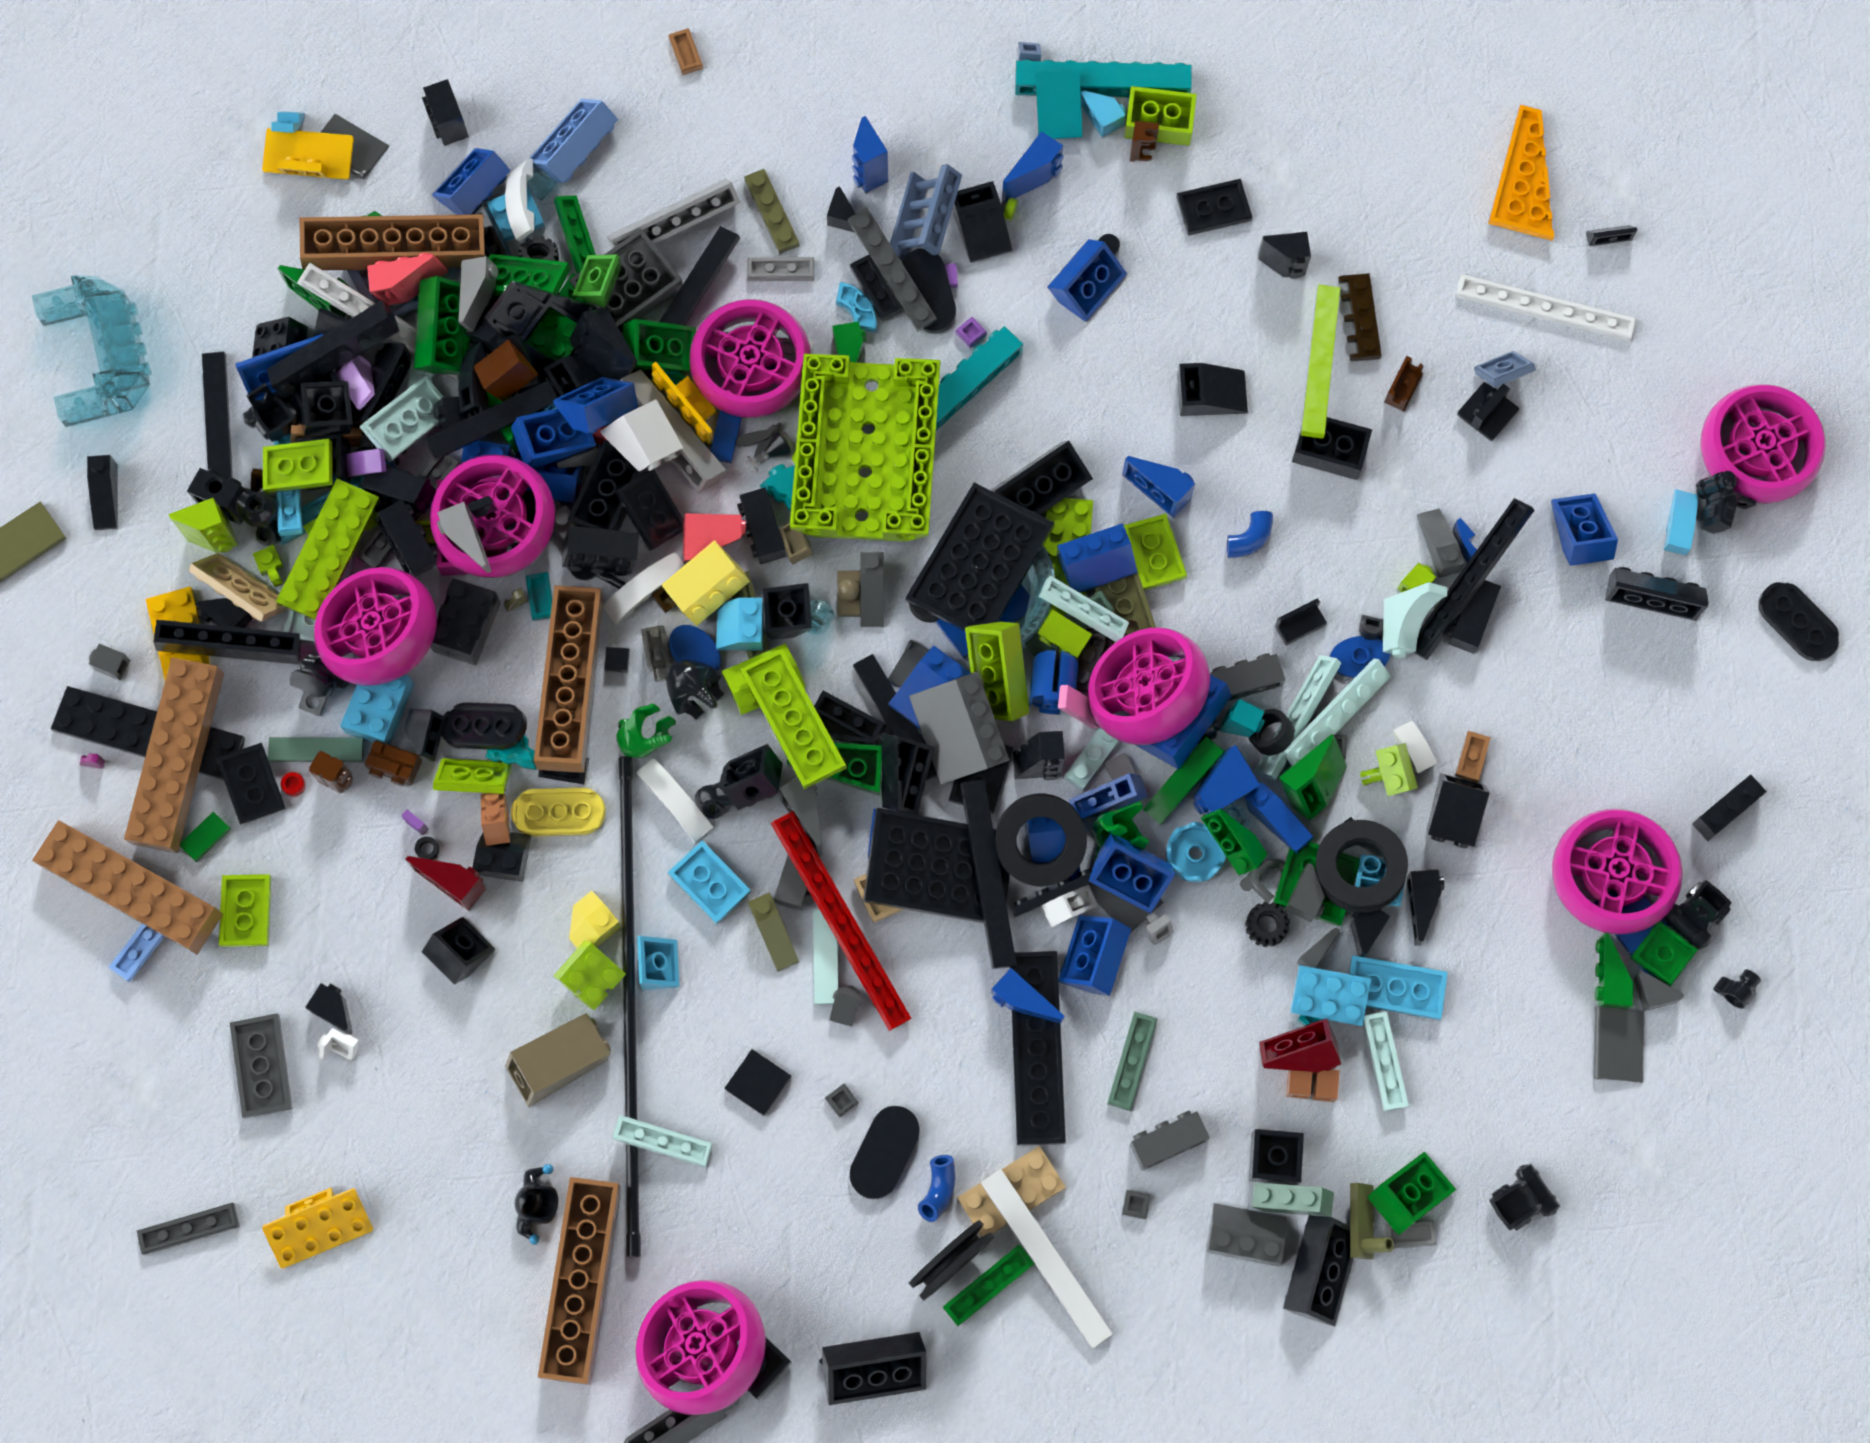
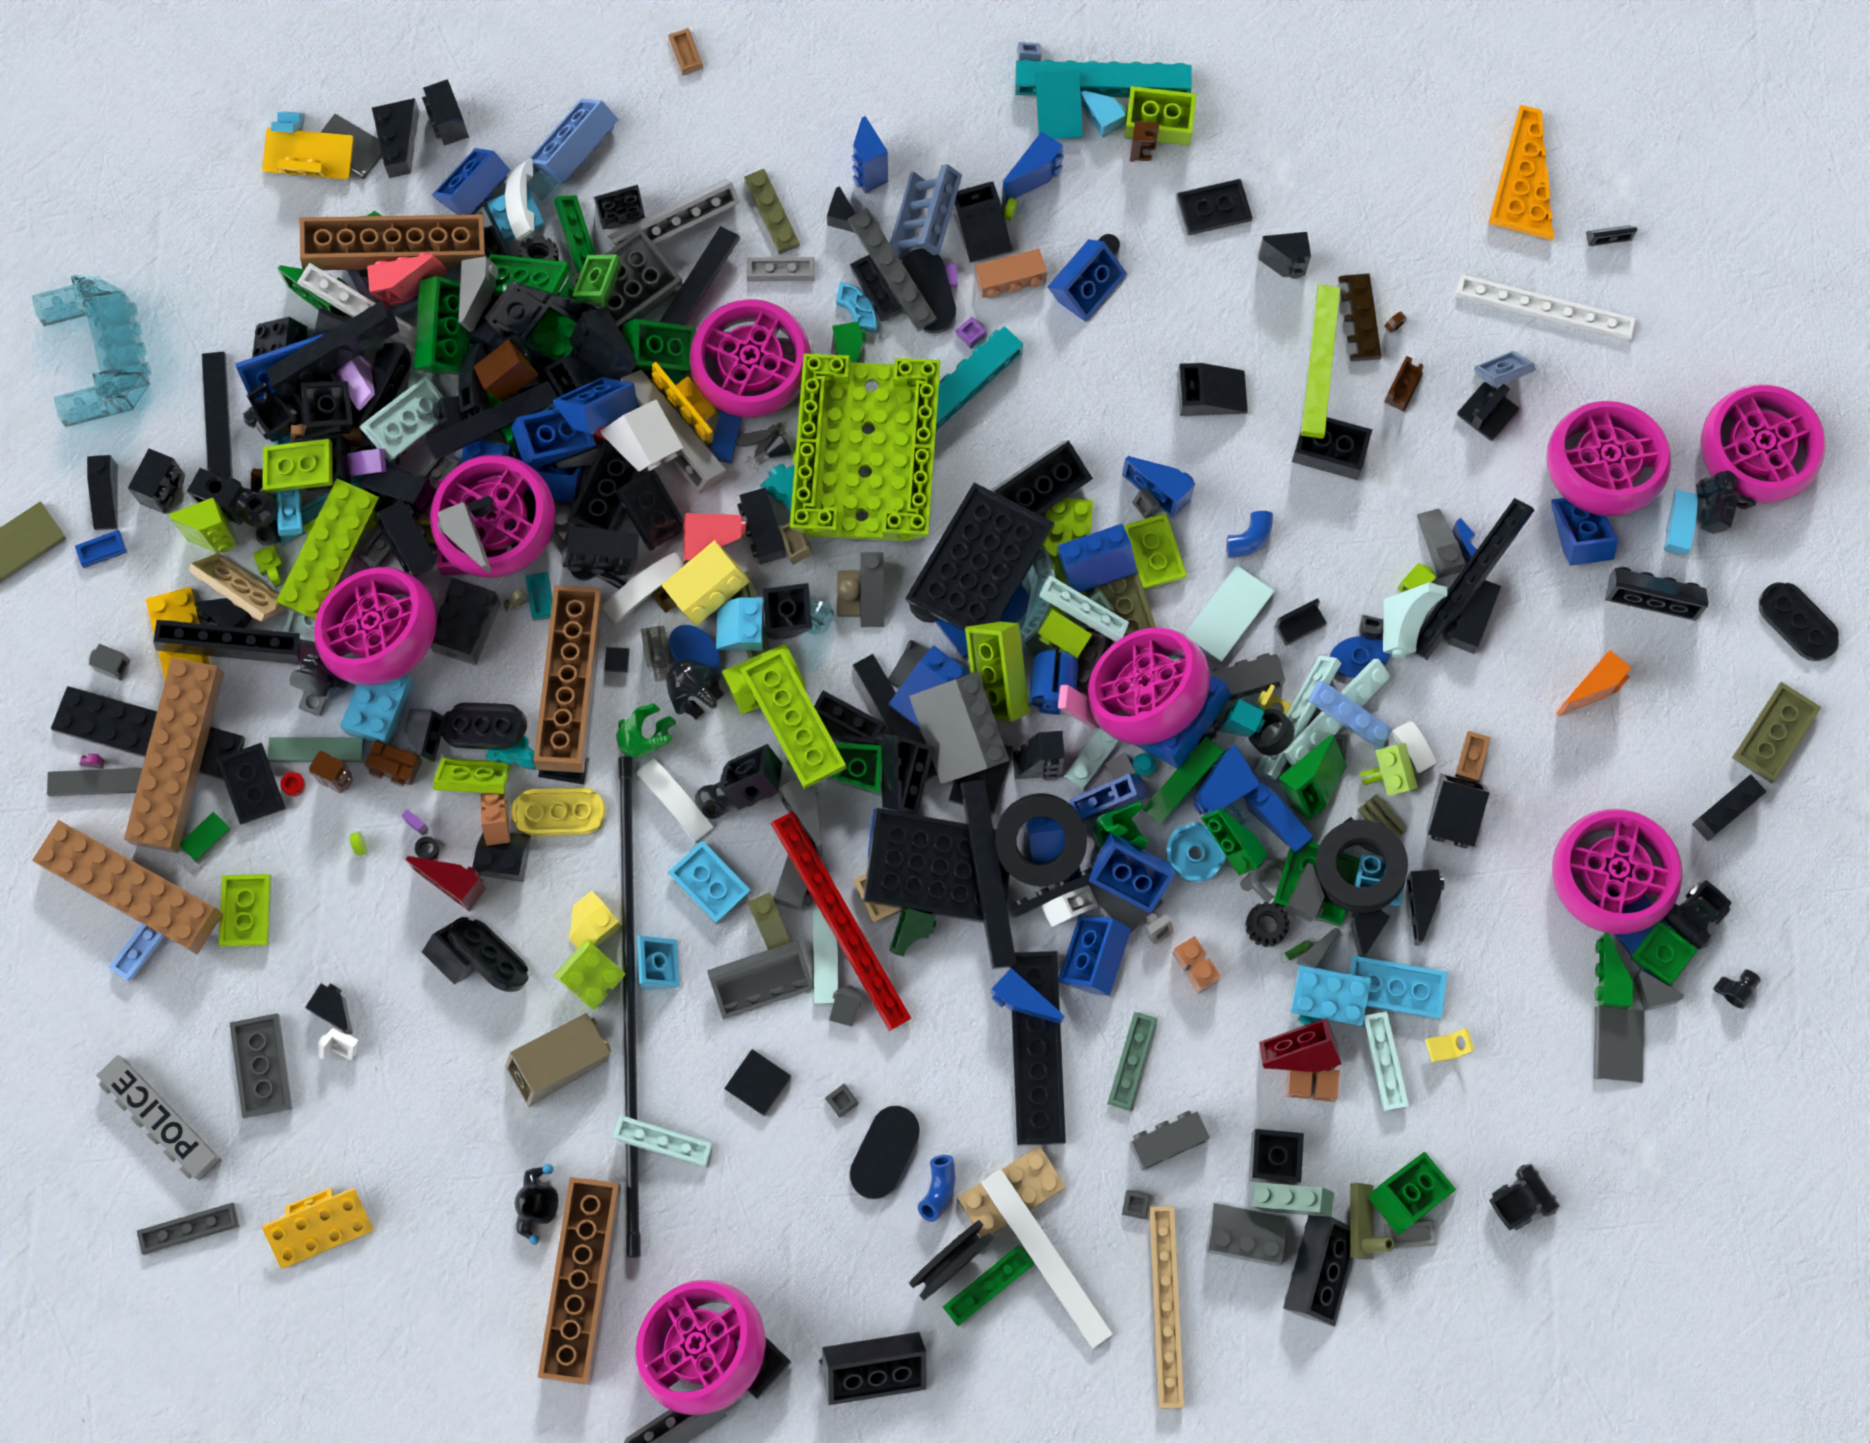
none -> dark grey tile [47,768,142,796]
none -> blue tile [75,530,128,568]
none -> light grey brick [96,1055,221,1180]
none -> black brick [128,448,185,514]
none -> lime tile [349,831,368,856]
none -> black wedge [372,98,419,178]
none -> black tile [448,917,529,992]
none -> black slope [593,185,645,229]
none -> dark grey slope [707,940,814,1019]
none -> dark green arch [889,908,936,957]
none -> nougat brick [975,249,1047,298]
none -> dark grey tile [1132,487,1160,519]
none -> teal plate [1132,753,1156,777]
none -> tan plate [1149,1206,1184,1409]
none -> nougat piece [1172,936,1221,993]
none -> light aqua tile [1184,565,1274,664]
none -> light yellow bracket [1257,684,1292,725]
none -> bright green piece [1280,938,1315,962]
none -> light blue plate [1308,681,1392,749]
none -> olive tile [1357,794,1407,838]
none -> reddish brown tile [1384,311,1407,333]
none -> light yellow bracket [1425,1028,1474,1063]
none -> dark pink wheel [1546,401,1672,516]
none -> orange slope [1556,650,1632,716]
none -> olive plate [1732,682,1821,783]

